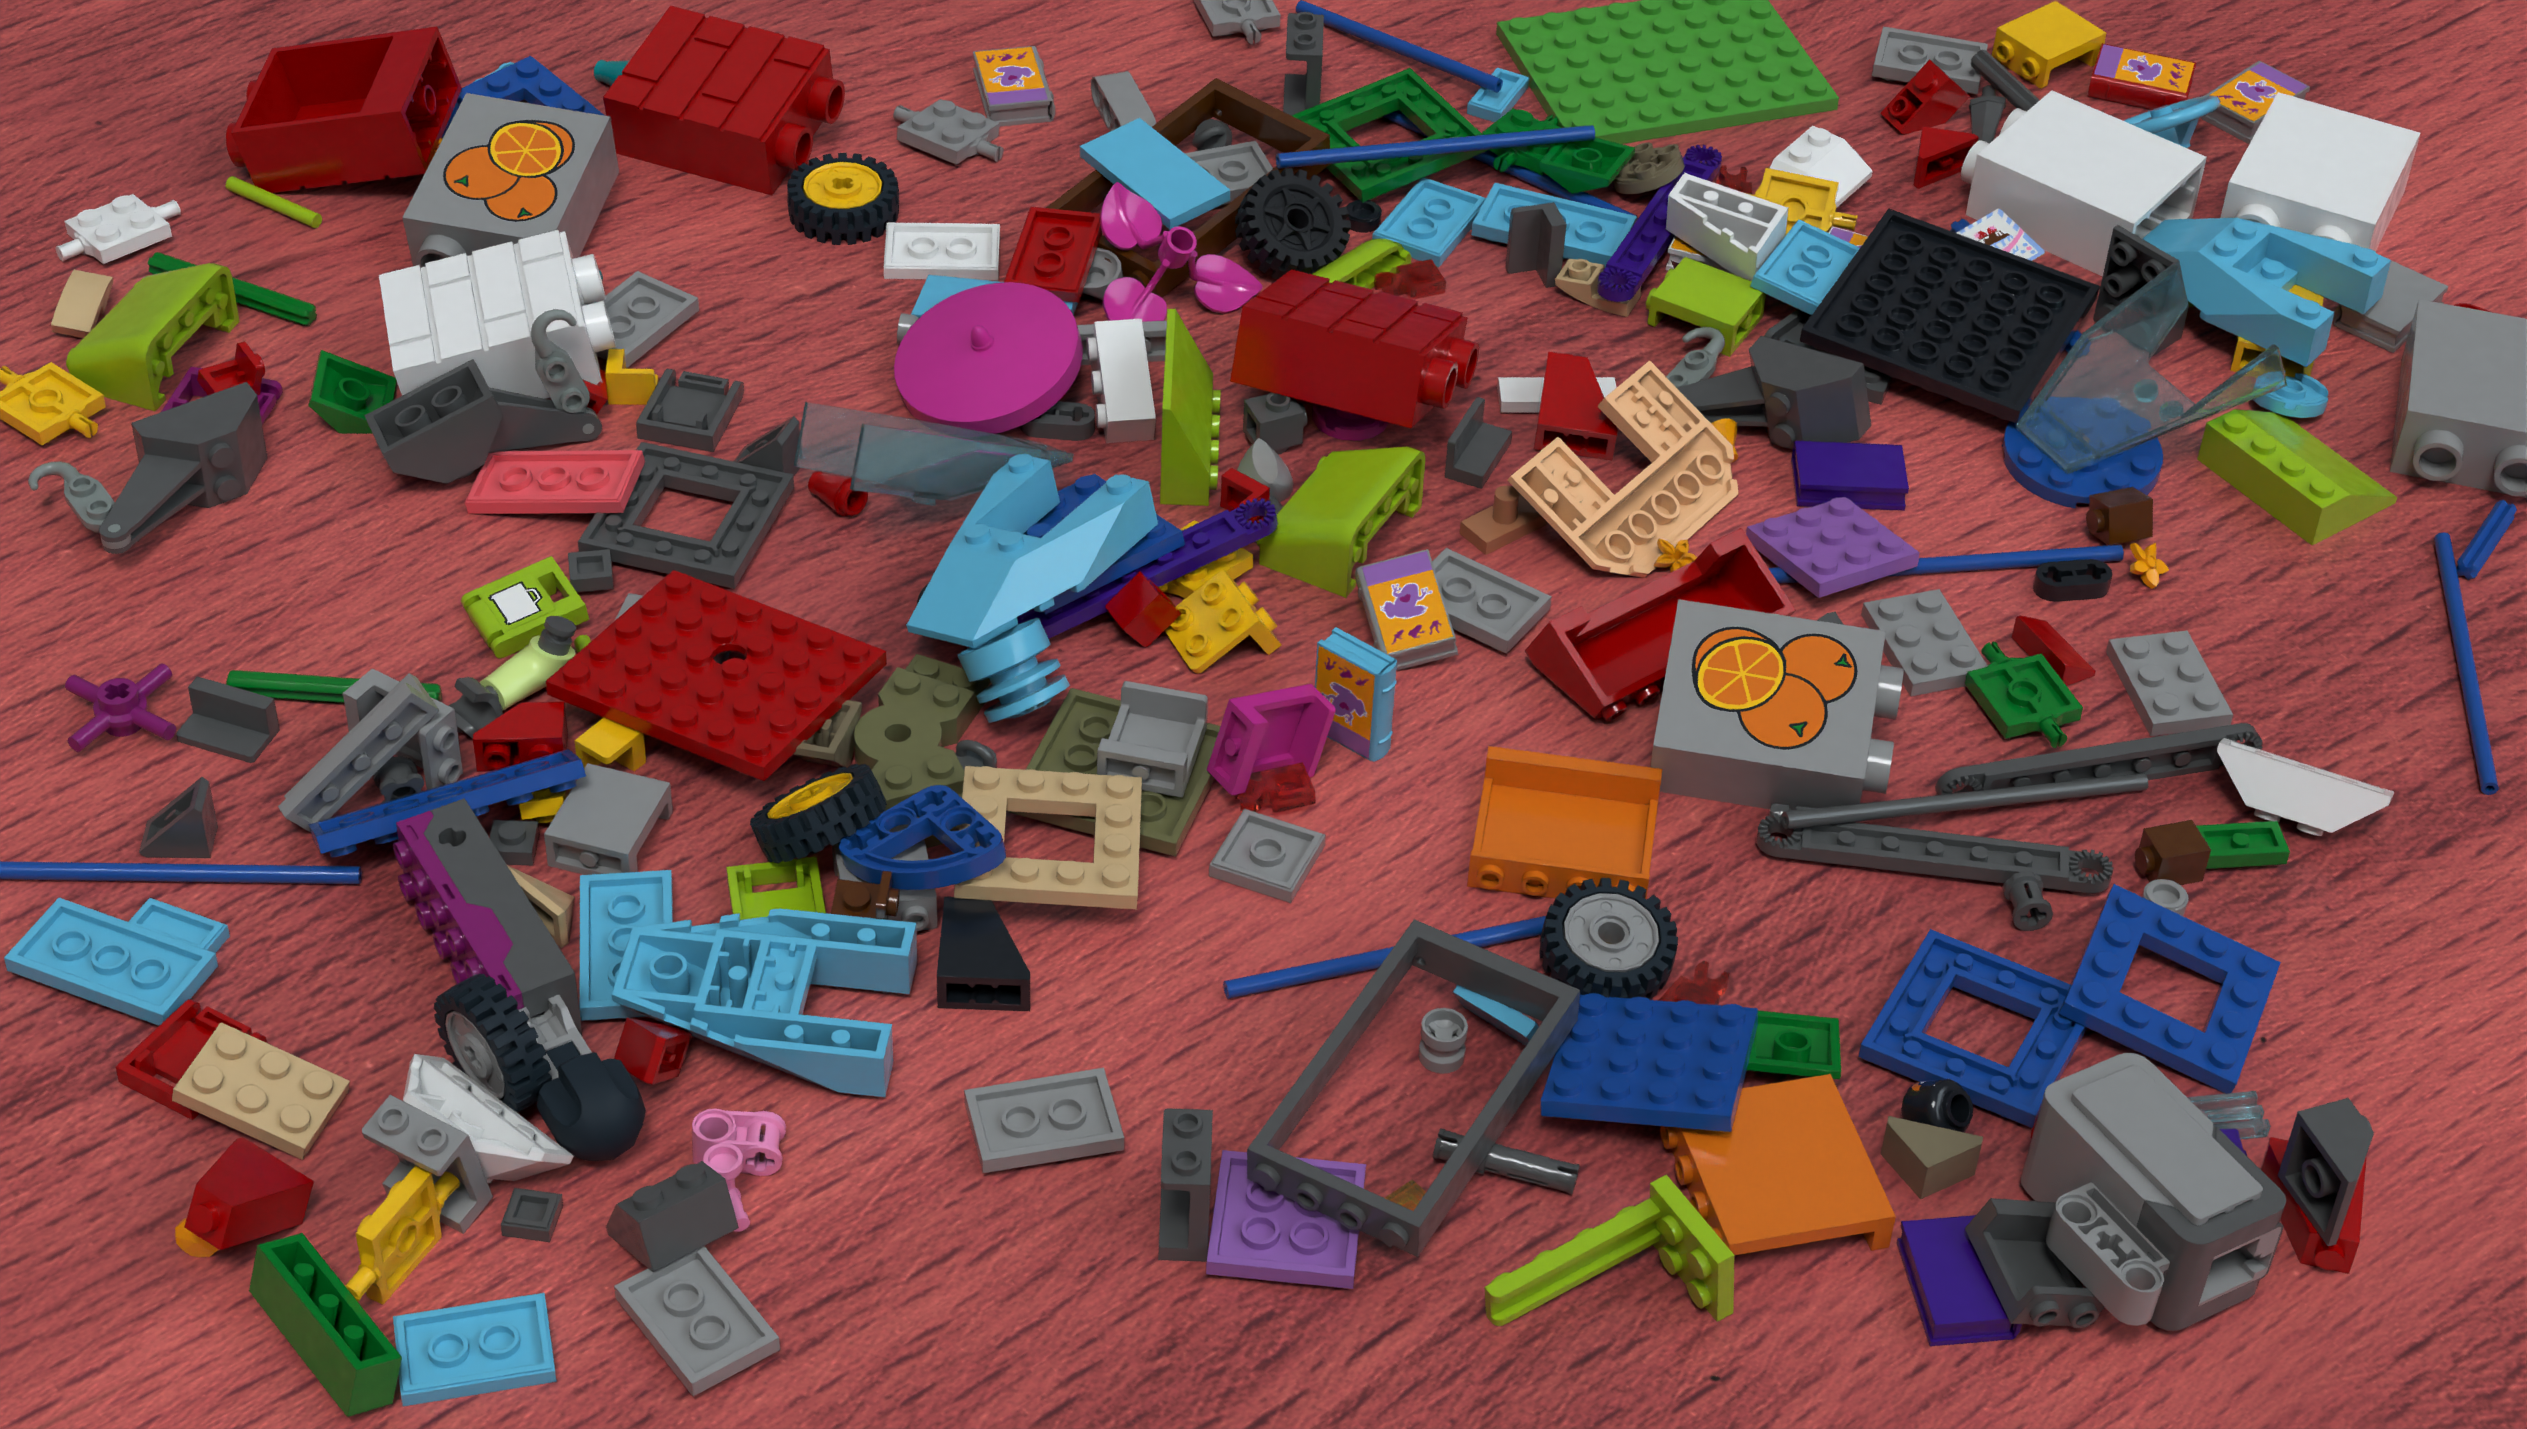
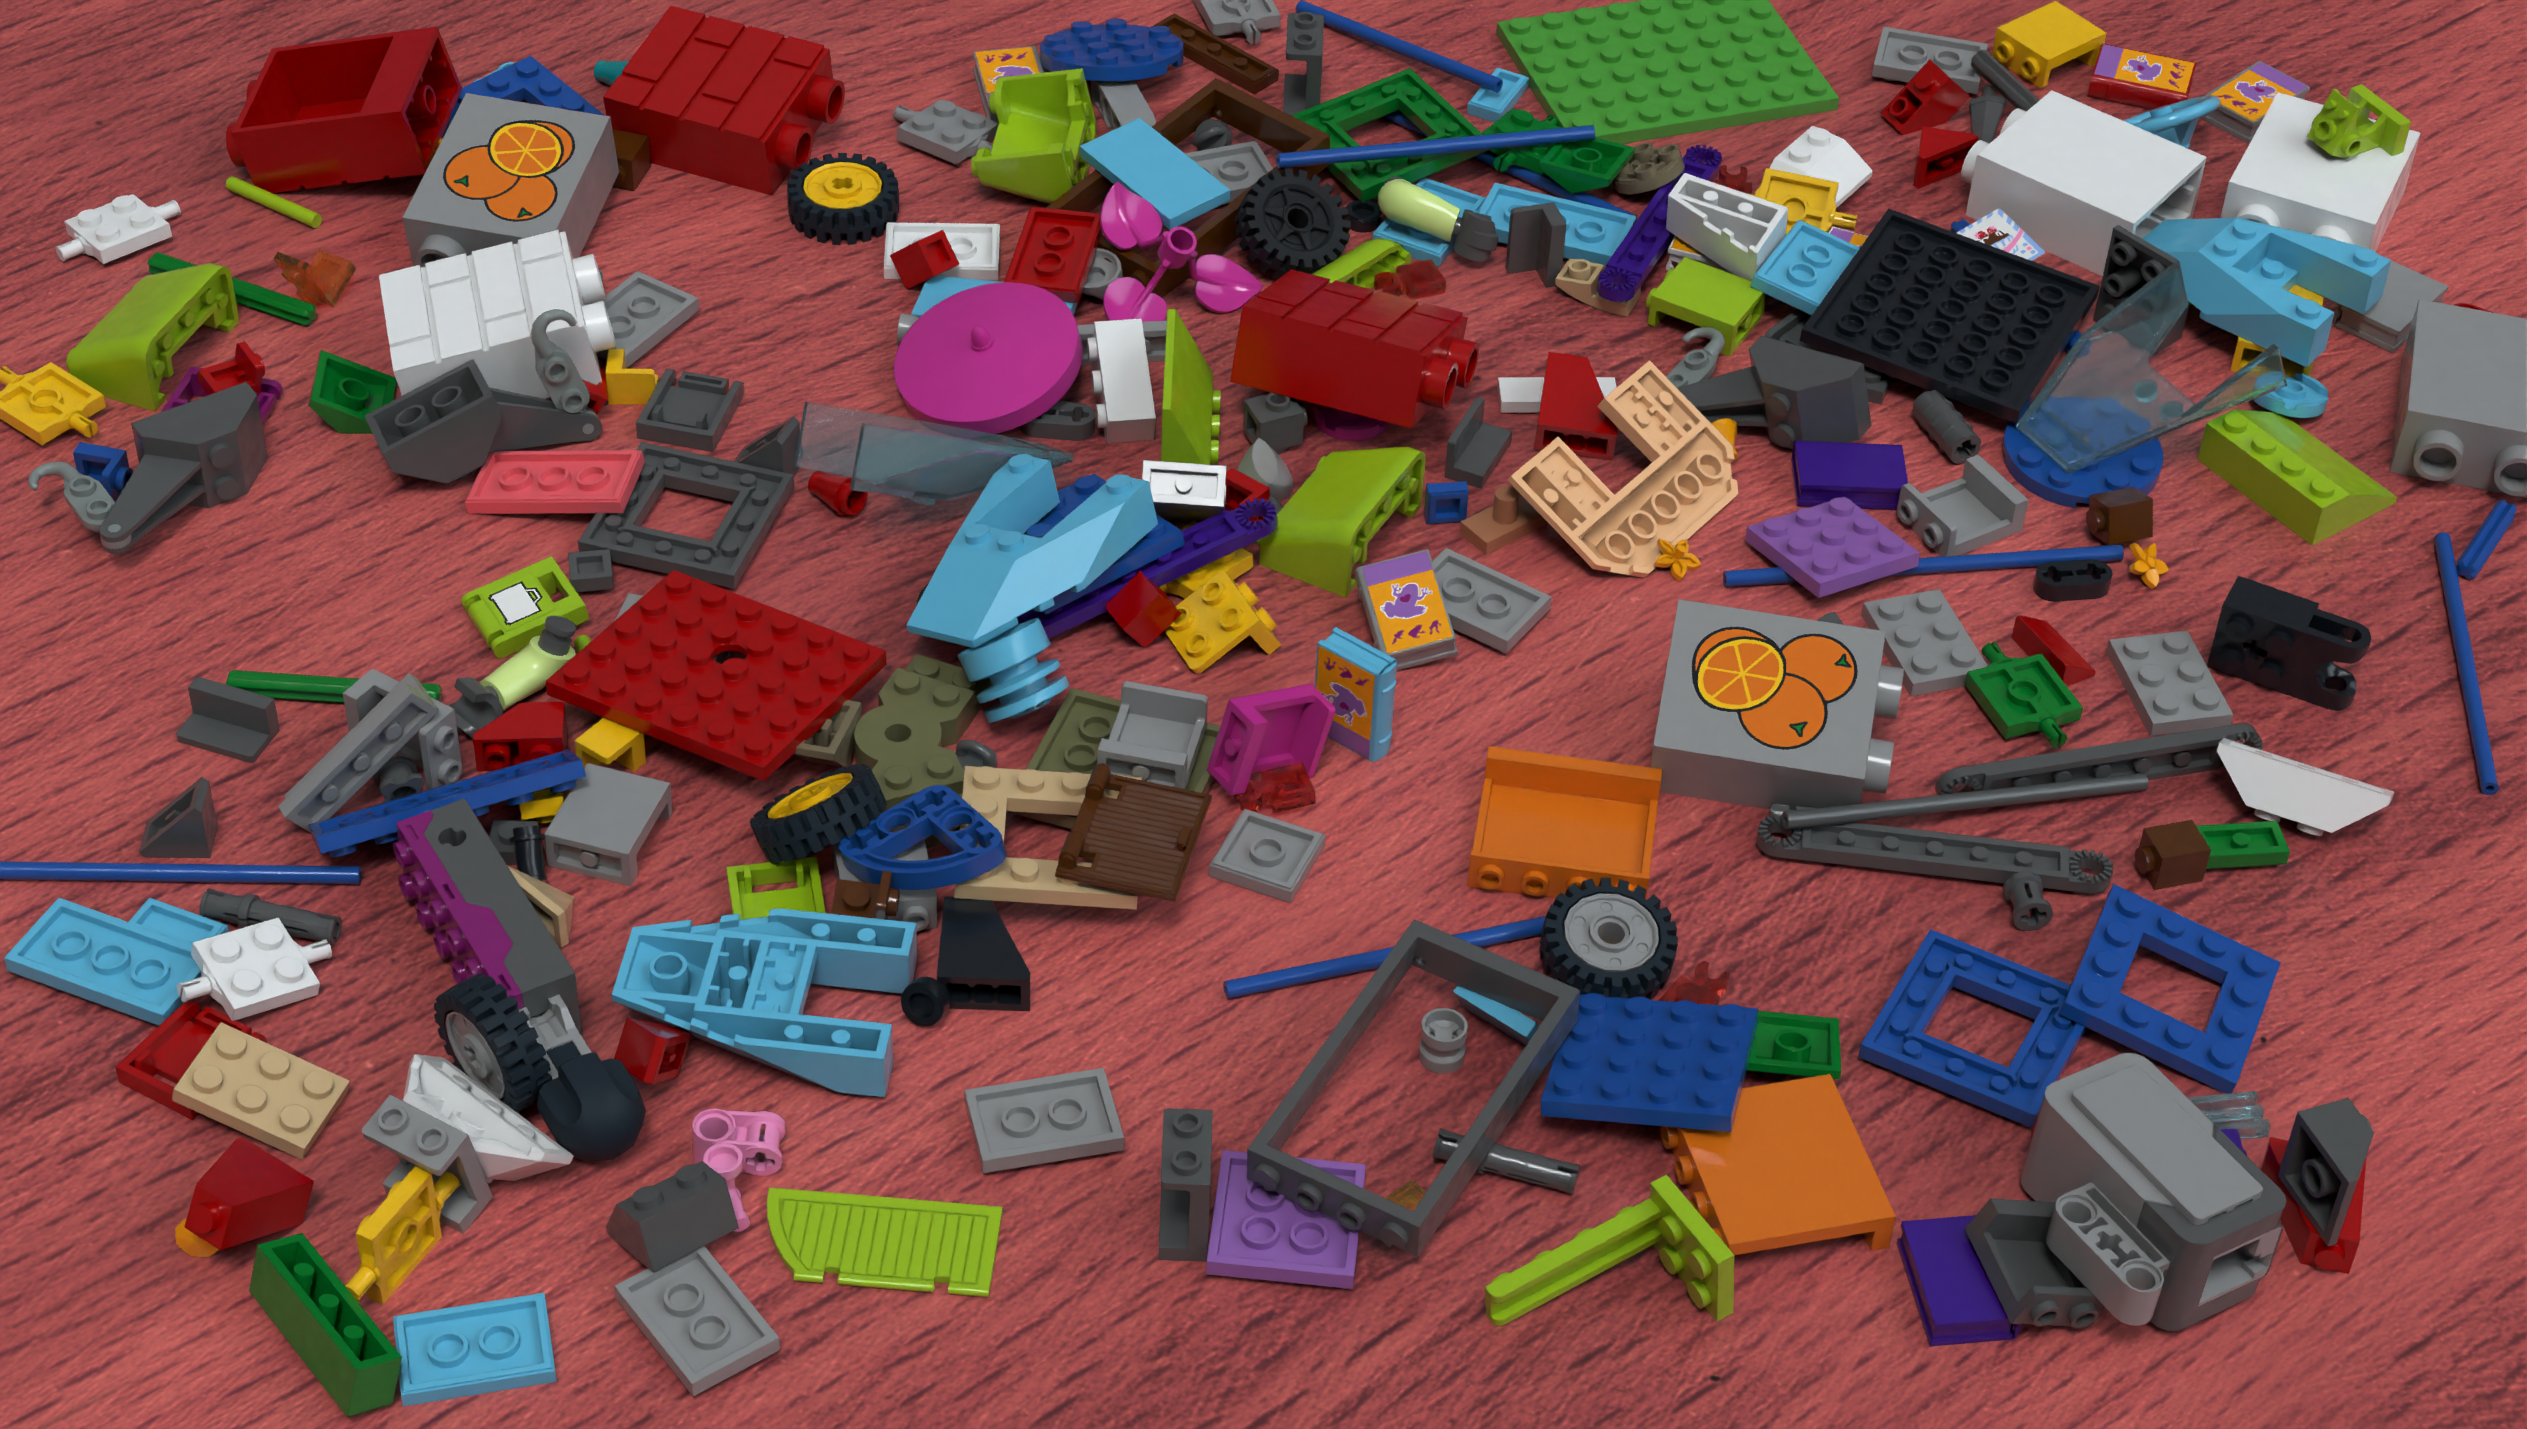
tan slope [51,270,114,338] -> none
magenta bar [65,663,176,752] -> none
dark grey tile [501,1188,563,1242] -> none
medium azure plate [579,870,673,1021] -> none
red windscreen [1525,528,1796,722] -> none
dark tan slope [1881,1116,1983,1199] -> none
black head [1901,1079,1973,1133] -> none
light grey tile [2142,879,2188,916] -> none
none -> blue bracket [73,442,133,502]
none -> white plate [177,918,332,1021]
none -> dark grey pin [200,888,342,945]
none -> clear orange bracket [273,250,356,307]
none -> black pin [509,826,547,881]
none -> reddish brown brick [612,129,651,191]
none -> lime piece [767,1187,1003,1297]
none -> red panel [890,230,960,289]
none -> black tile [901,977,950,1026]
none -> lime windscreen [971,68,1097,204]
none -> blue plate [1040,18,1184,81]
none -> reddish brown window [1055,763,1212,902]
none -> panel [1142,460,1227,523]
none -> reddish brown tile [1151,13,1279,95]
none -> yellowish green piece [1378,177,1499,262]
none -> blue tile [1424,481,1469,524]
none -> light grey panel [1896,454,2028,556]
none -> dark grey axle [1912,390,1981,464]
none -> black brick [2207,576,2371,711]
none -> lime tile [2307,84,2411,159]

